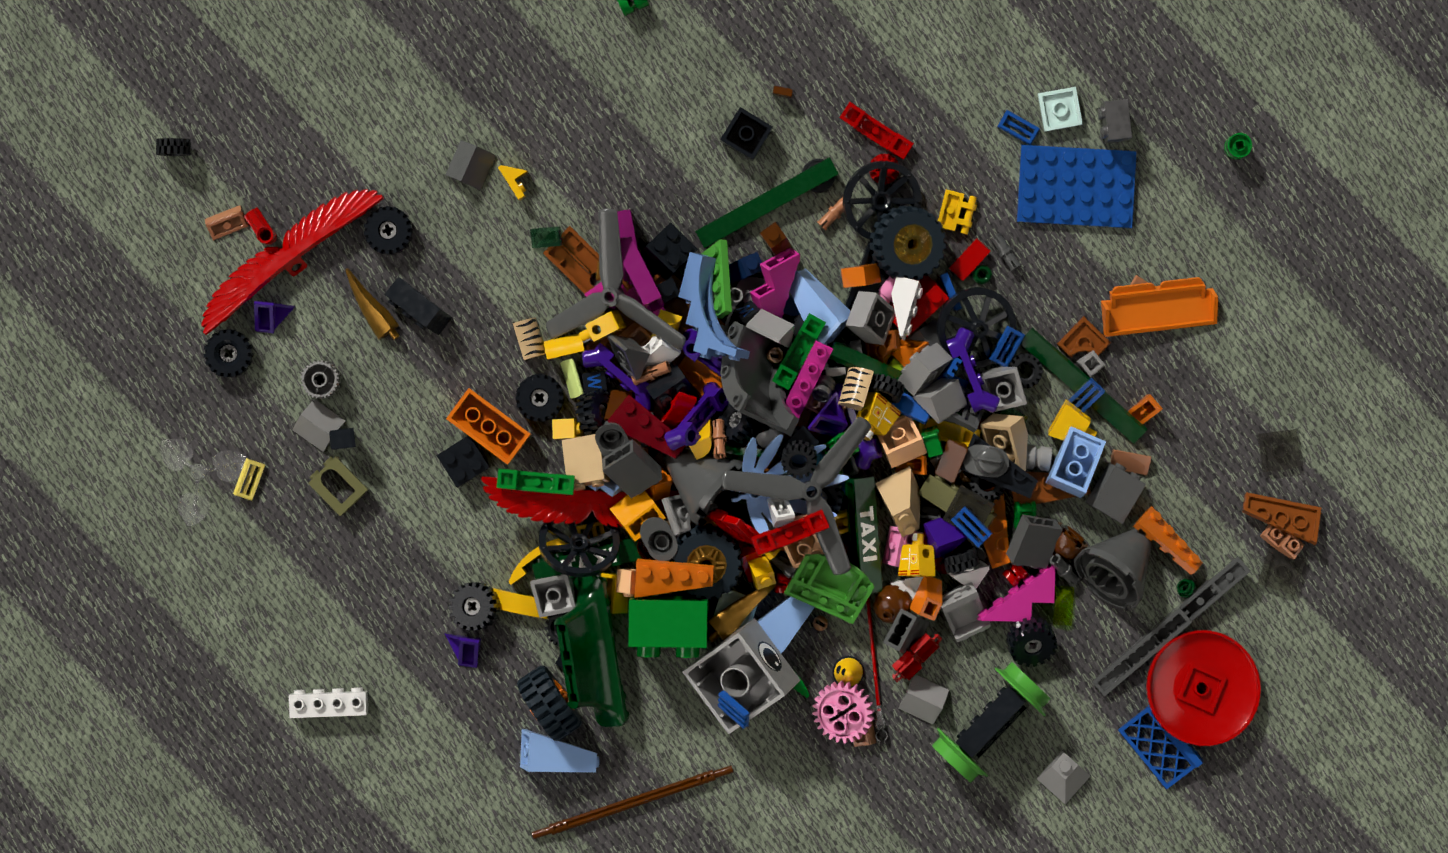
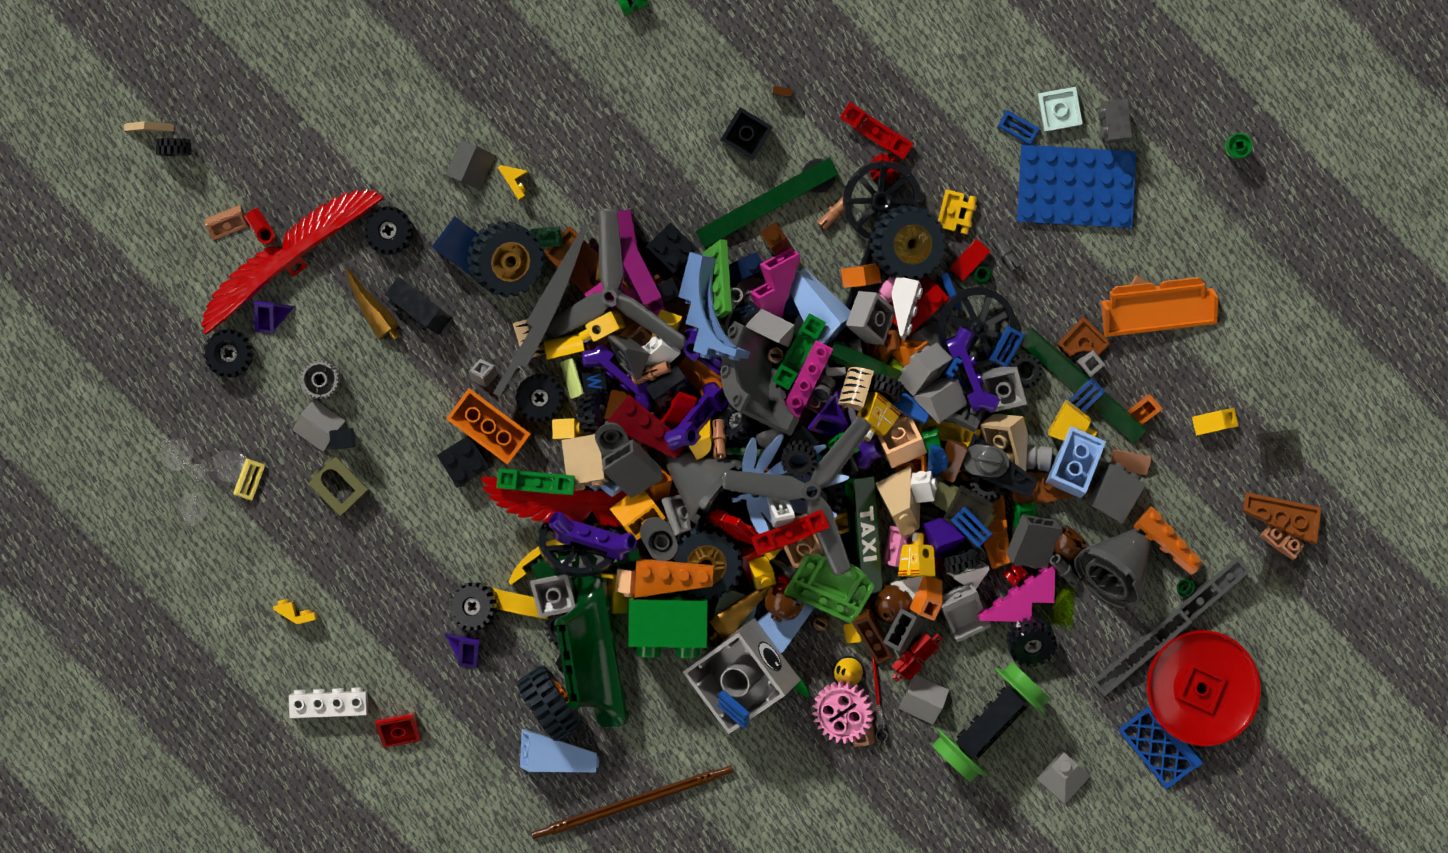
none -> tan tile [124,121,174,132]
none -> yellow slope [273,599,318,624]
none -> red slope [375,712,421,748]
none -> dark blue slope [432,216,480,276]
none -> black wheel [467,221,545,297]
none -> light grey slope [469,359,497,387]
none -> dark grey slope [493,223,588,398]
none -> dark purple plate [548,512,637,560]
none -> reddish brown cylinder [765,587,805,623]
none -> yellow slope [843,623,862,643]
none -> reddish brown slope [852,609,895,664]
none -> white brick [911,471,937,503]
none -> blue tile [927,444,948,478]
none -> yellow slope [1192,408,1238,436]

